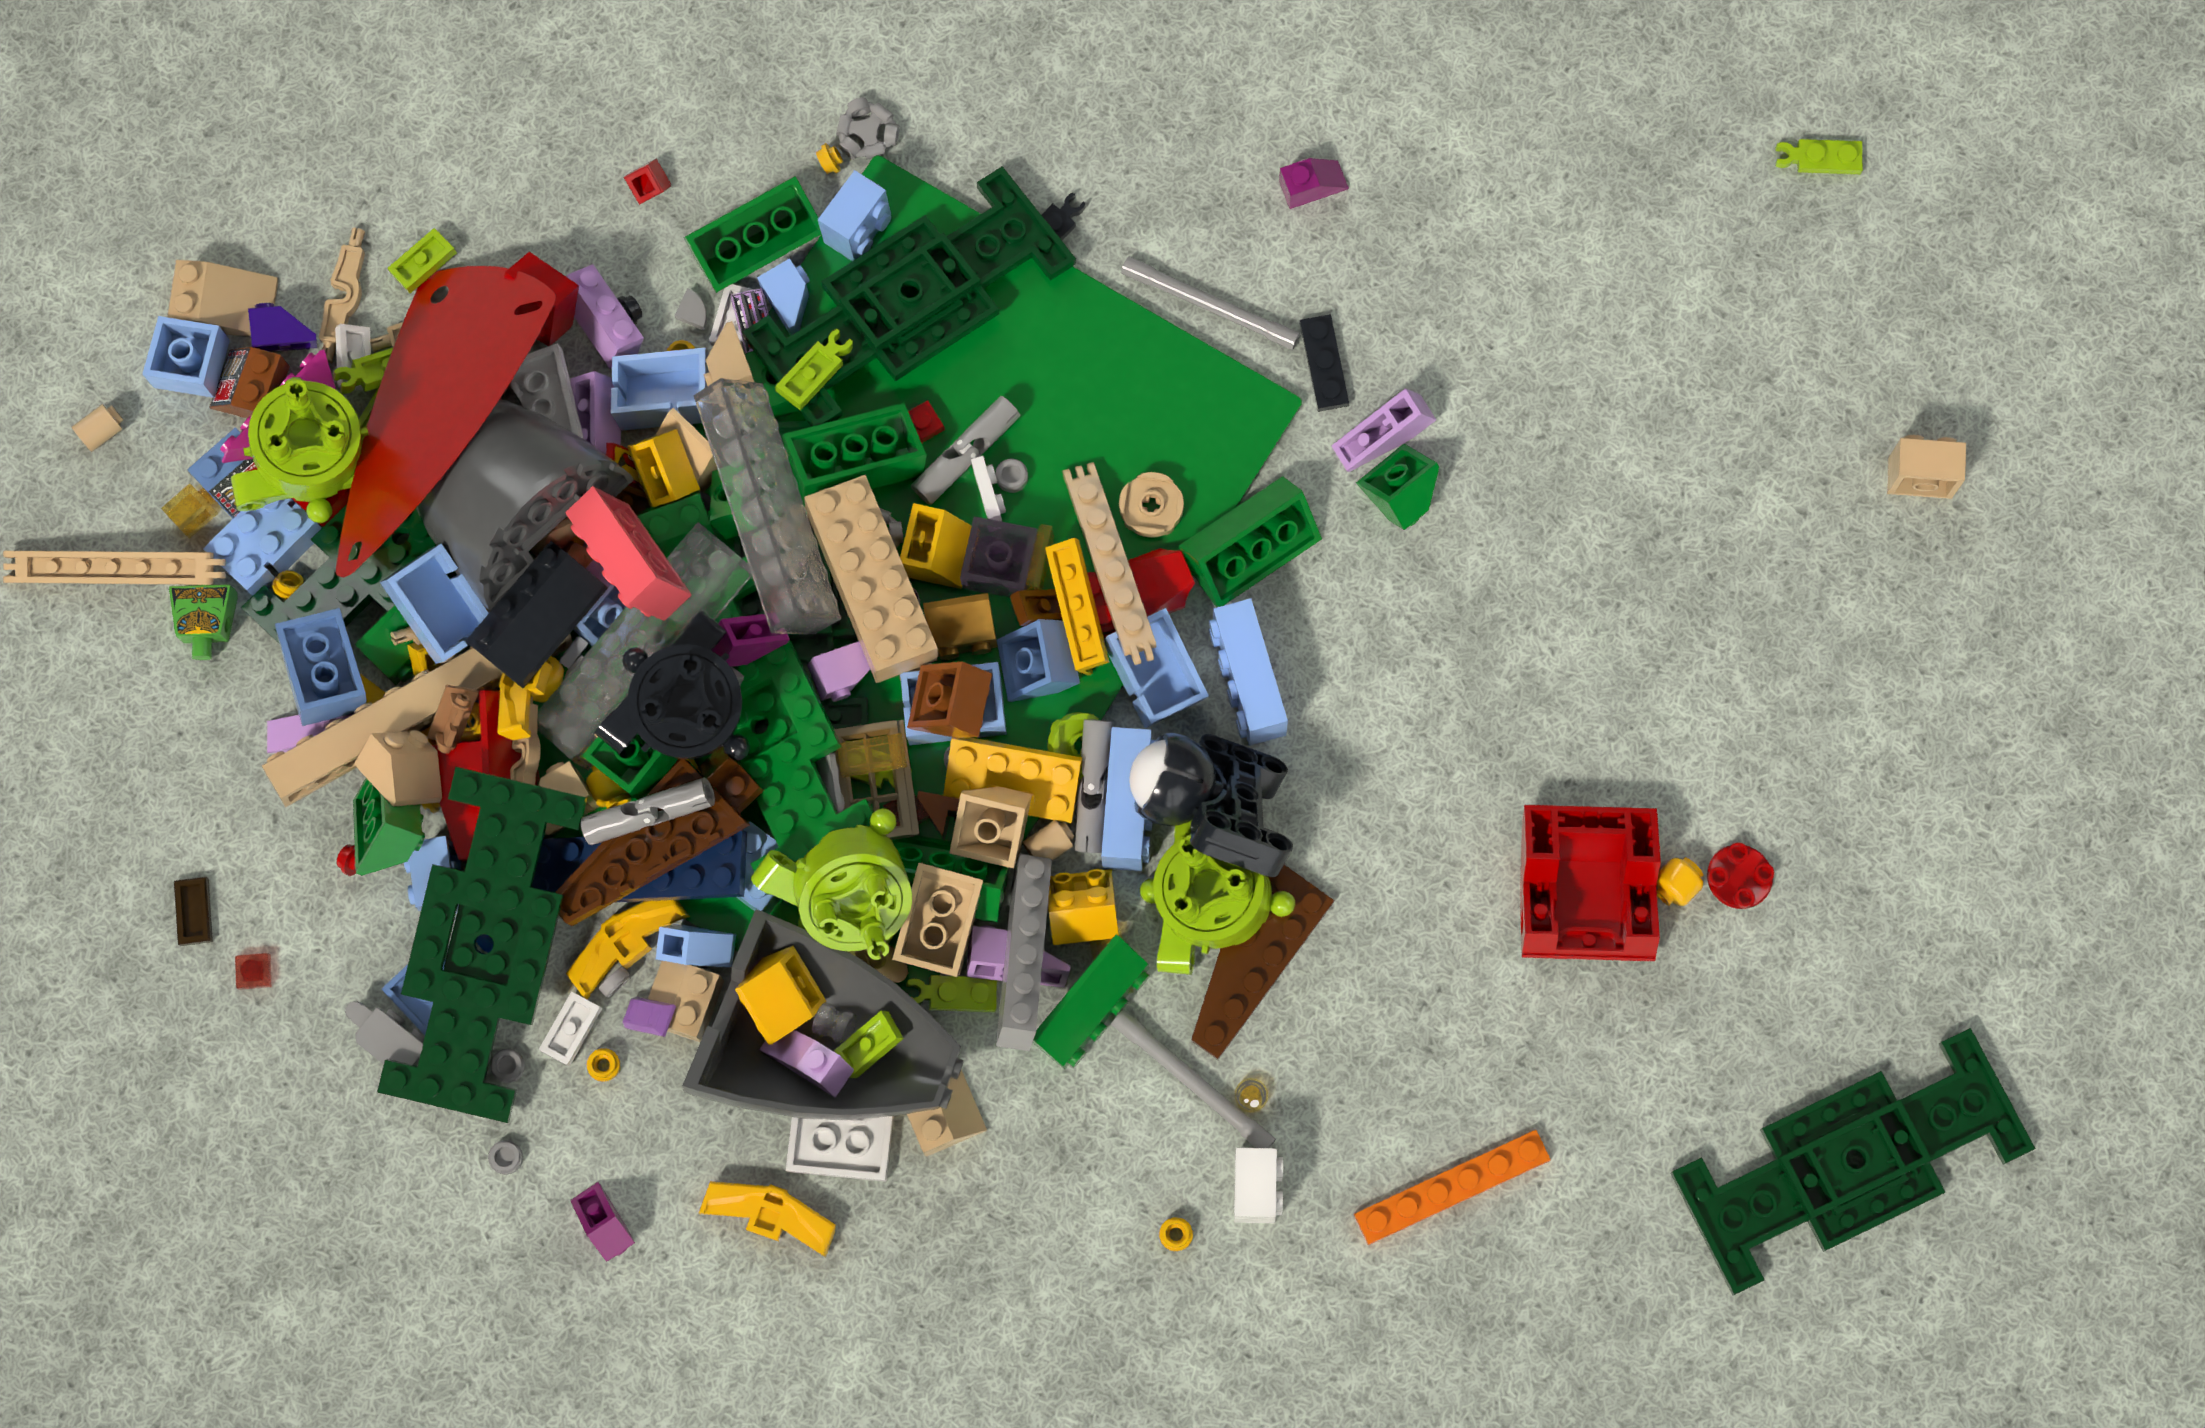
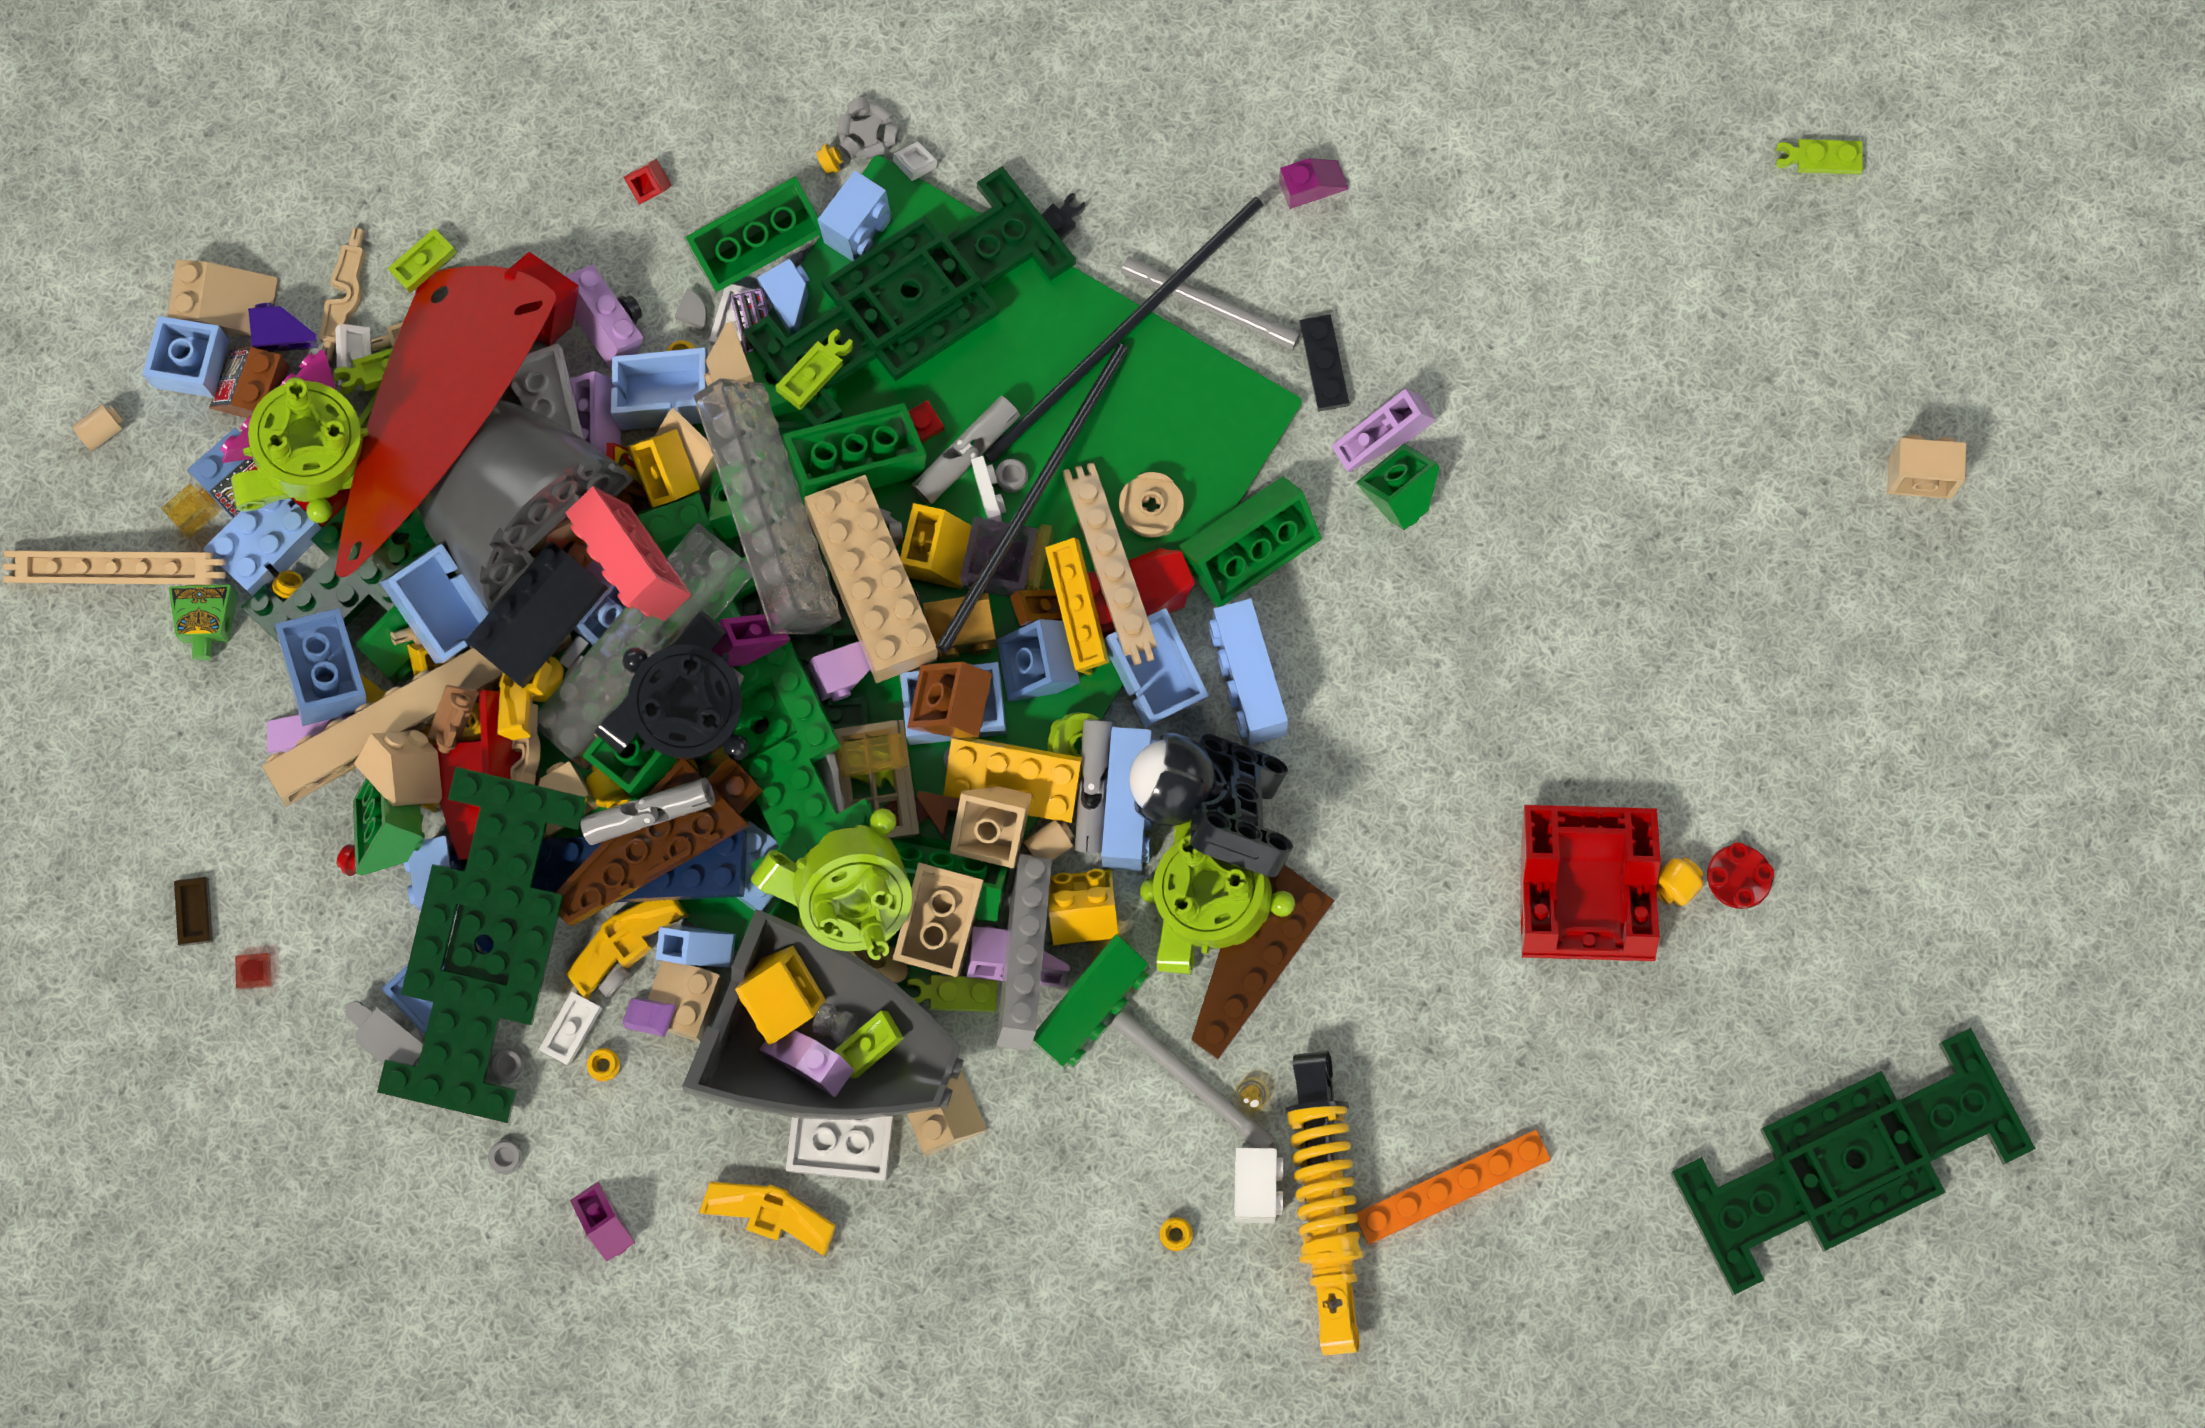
none -> white tile [892,141,937,181]
none -> black piece [936,344,1129,653]
none -> black piece [983,196,1263,464]
none -> piece [1285,1050,1364,1356]

